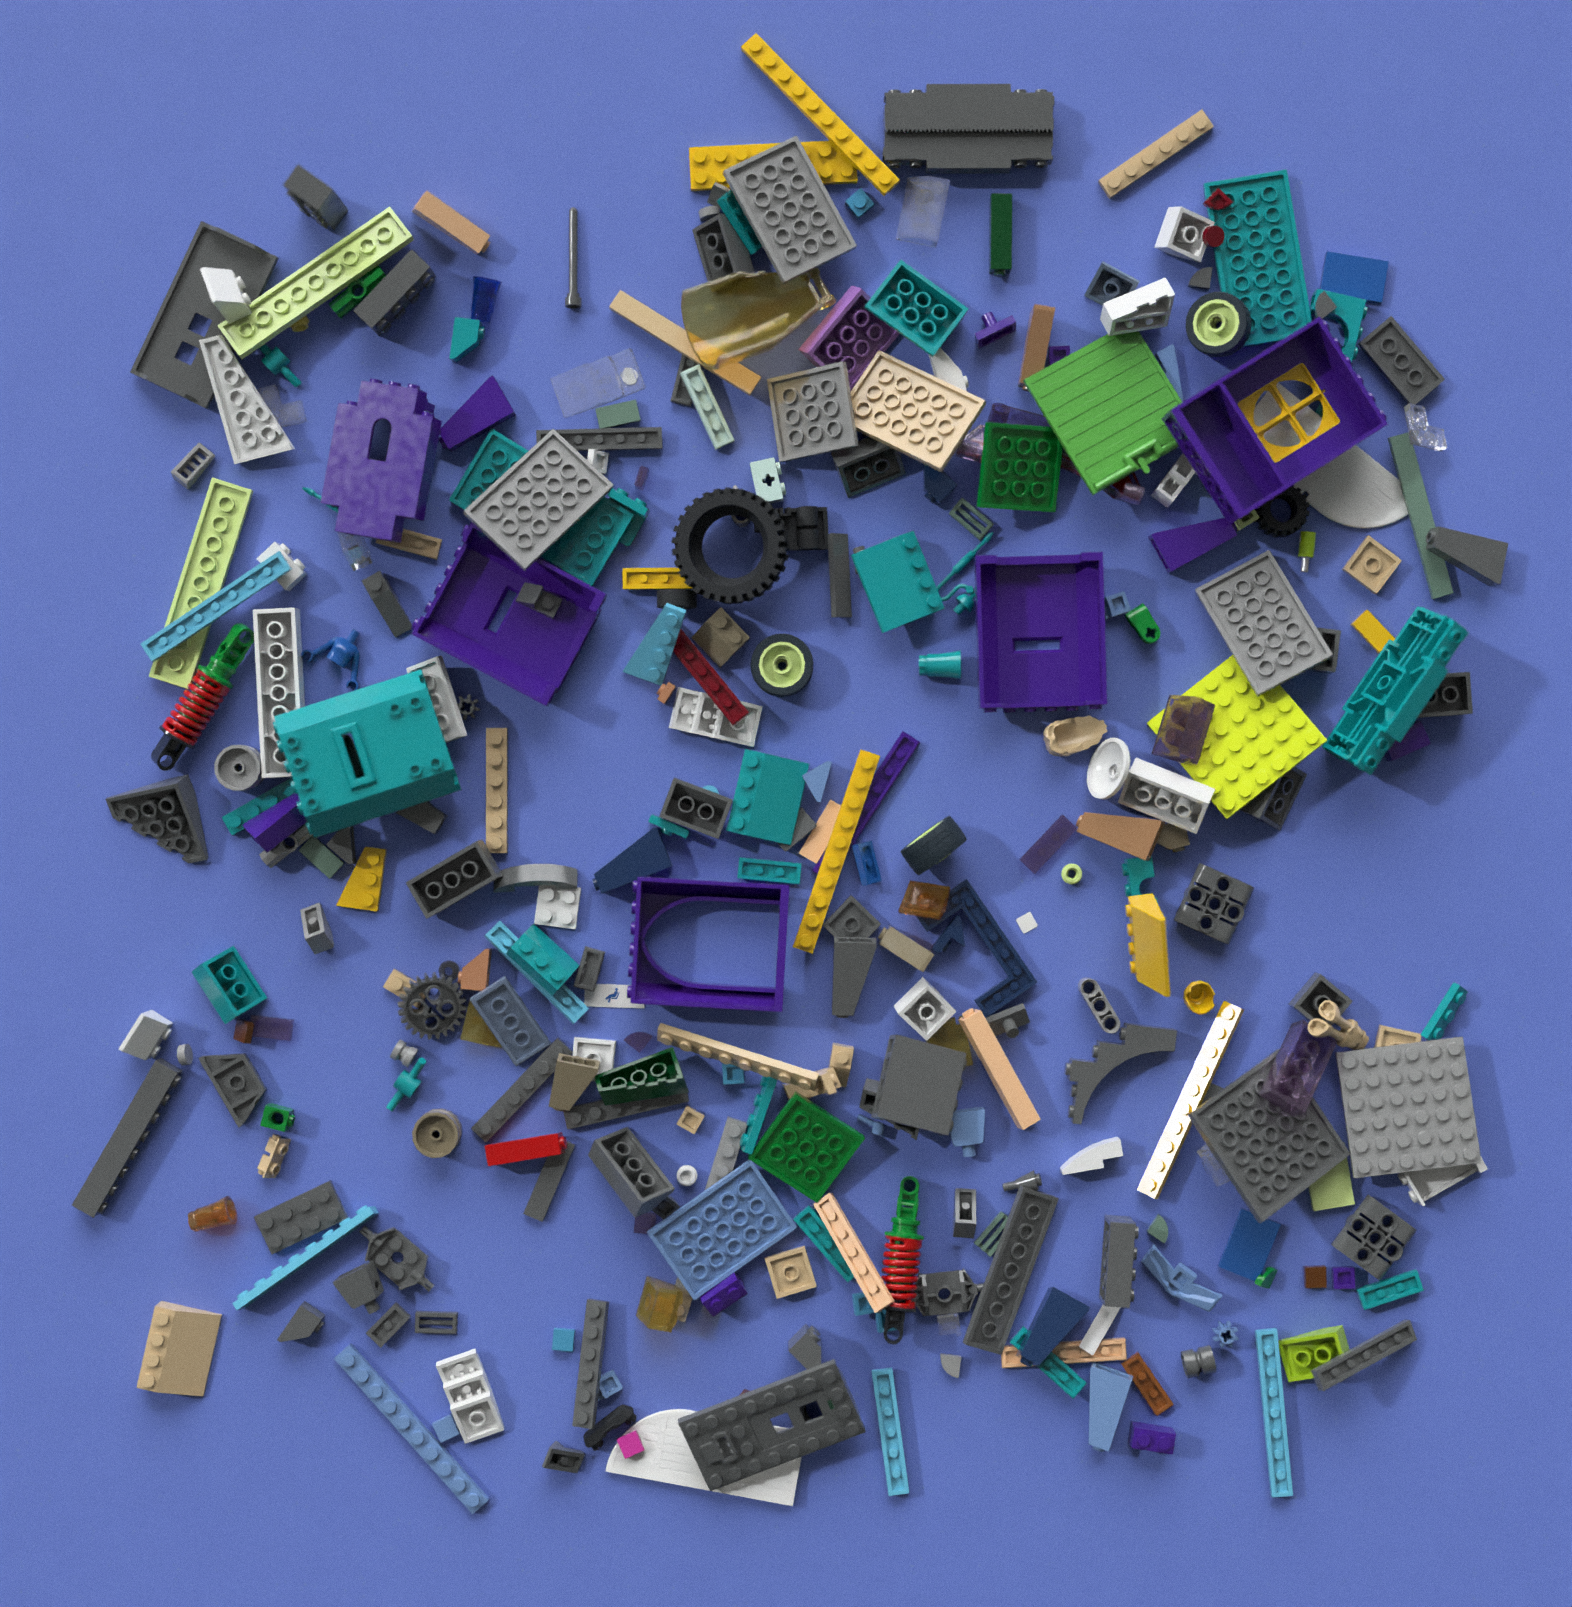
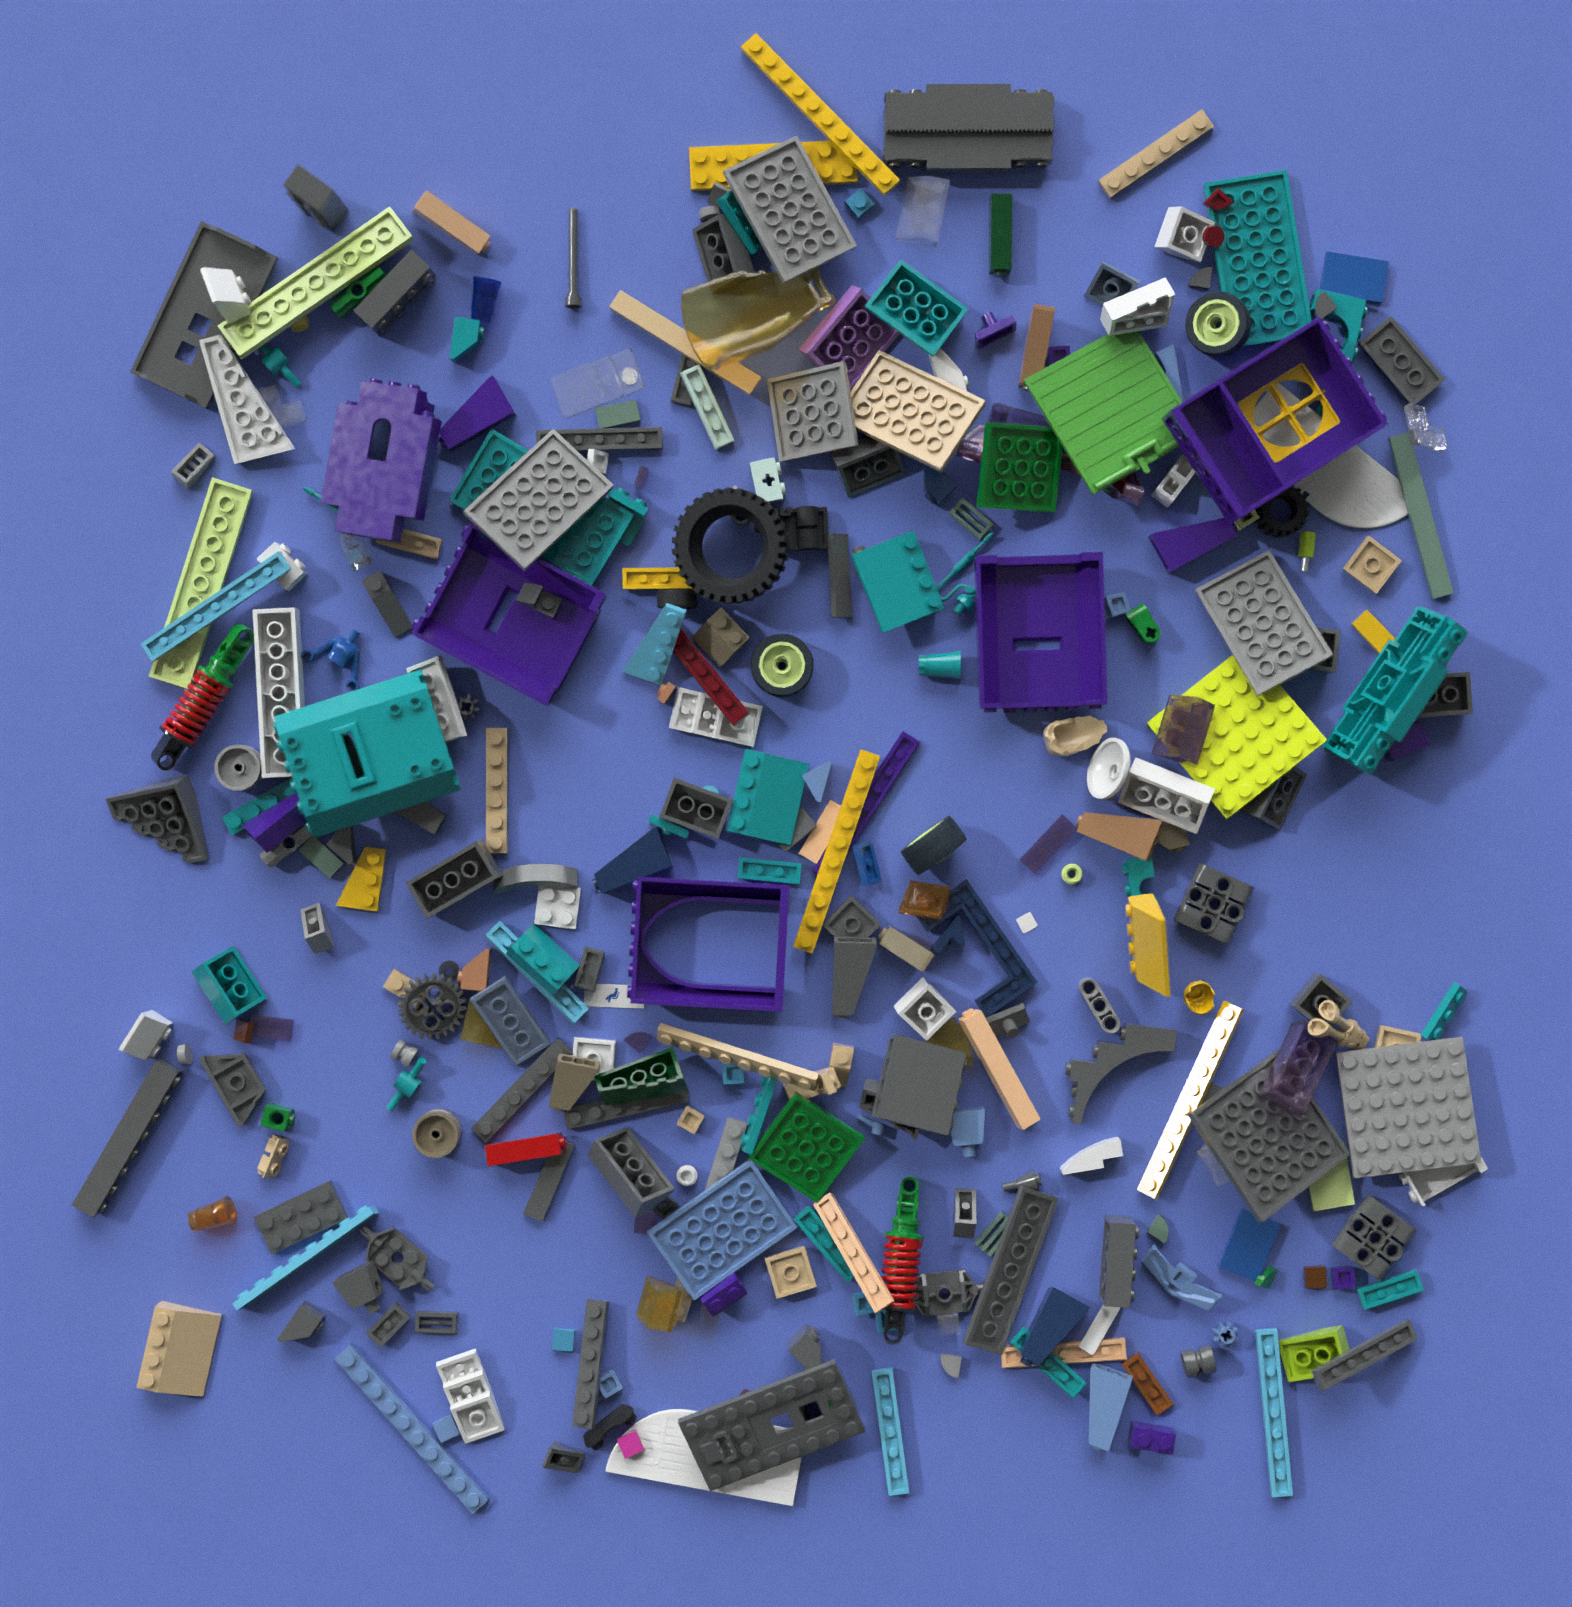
dark grey slope [1426,527,1508,586] -> none

